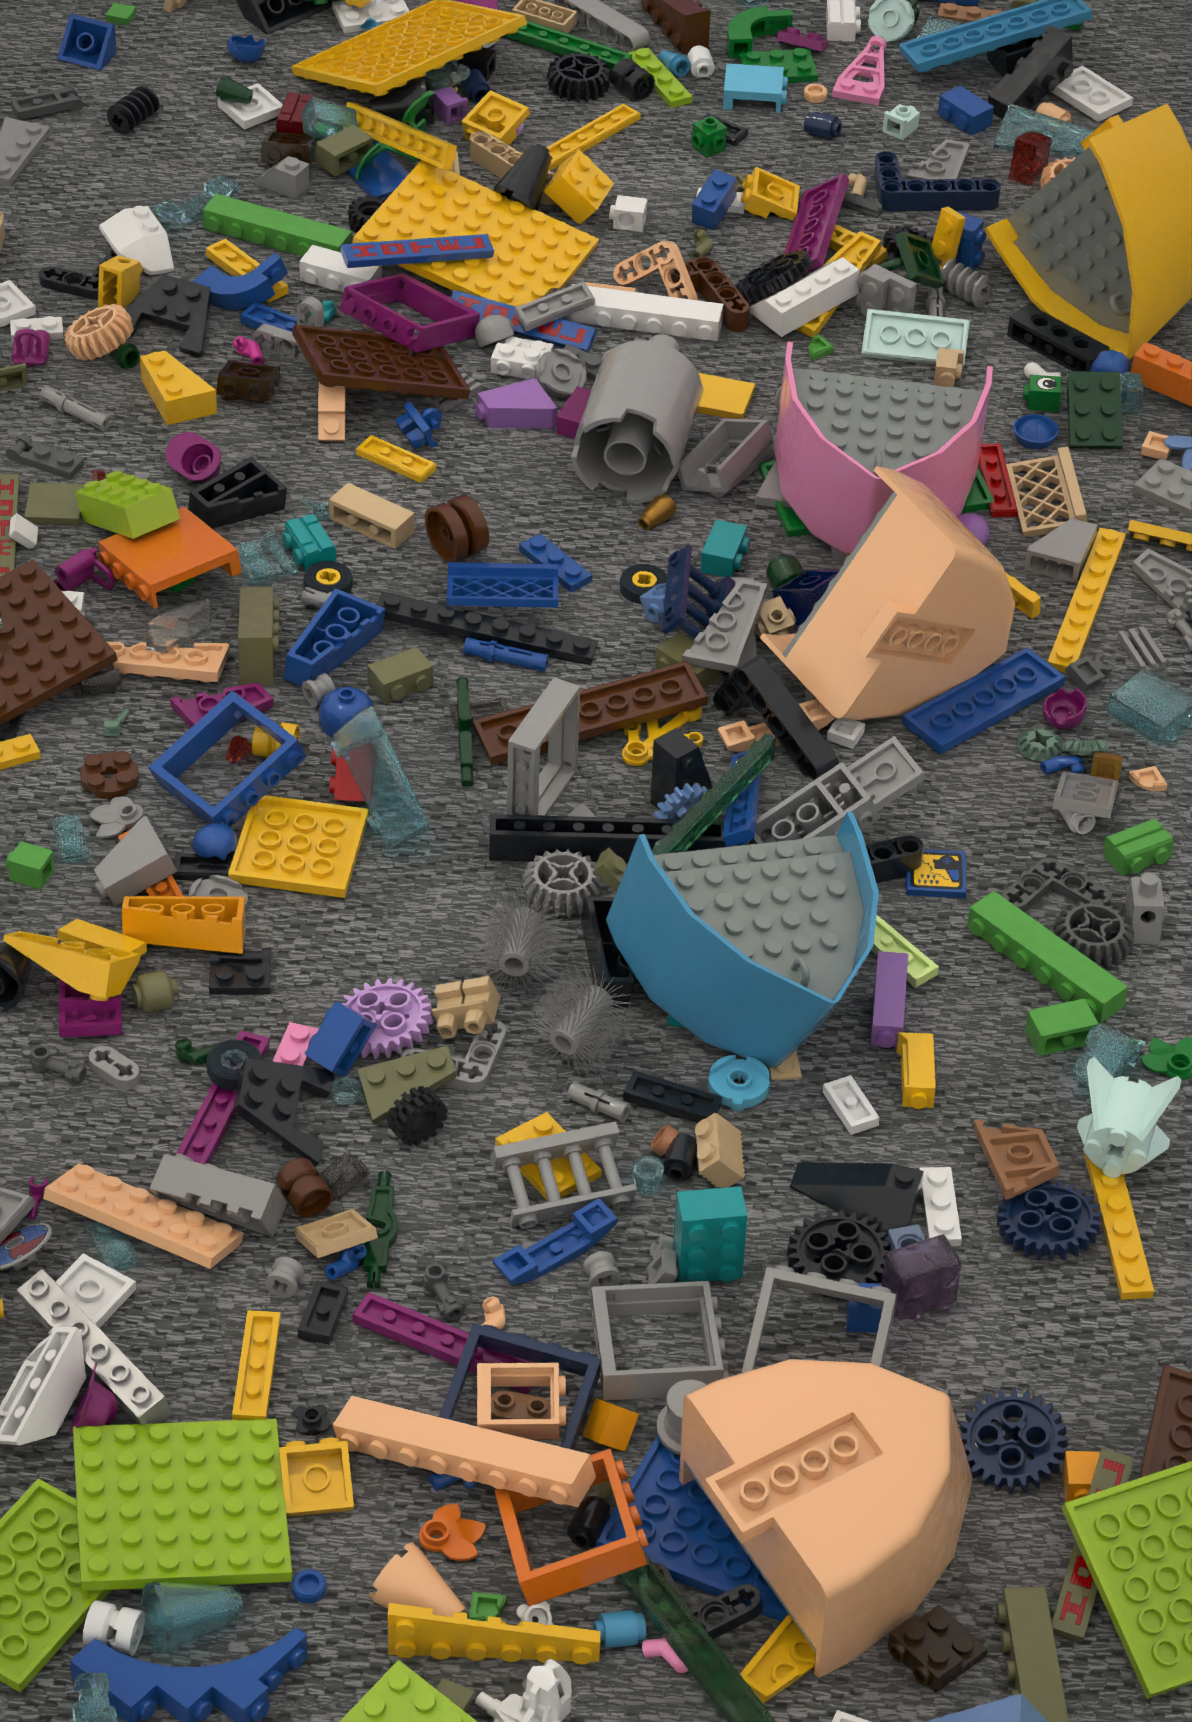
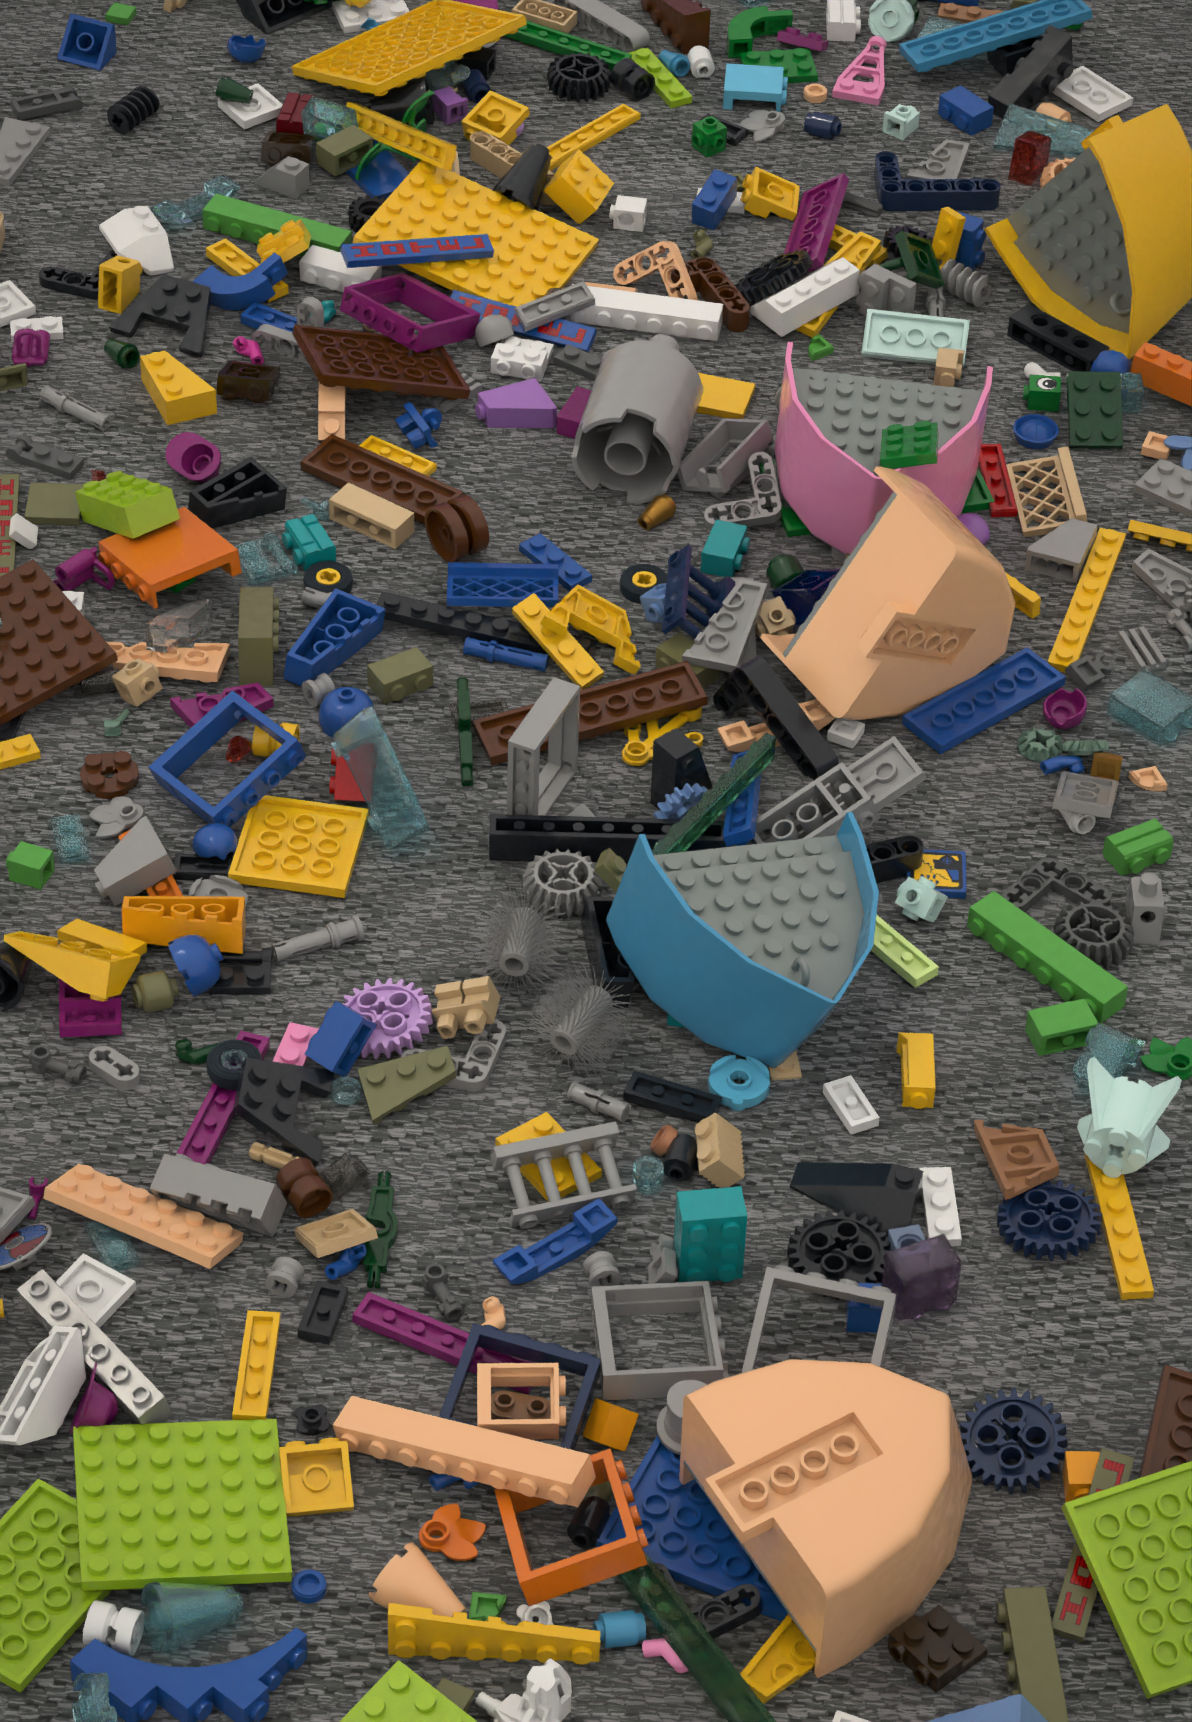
light nougat gear [64,304,134,361] -> none
black tyre [387,1086,448,1147] -> none
light grey tile [535,348,587,399] -> none
tan arm [848,173,867,197] -> none
medium lavender slope [870,951,908,1048] -> none
none -> tan brick [112,658,163,707]
none -> blue cylinder [168,935,224,997]
none -> tan axle [249,1142,300,1169]
none -> yellow plate [256,219,311,264]
none -> light grey pin [271,915,365,962]
none -> reddish brown plate [300,434,464,525]
none -> yellow plate [512,593,604,690]
none -> yellow wing [540,584,641,674]
none -> light grey beam [704,452,782,530]
none -> light grey plate [739,110,786,143]
none -> green plate [880,421,939,469]
none -> light aqua brick [895,876,948,922]

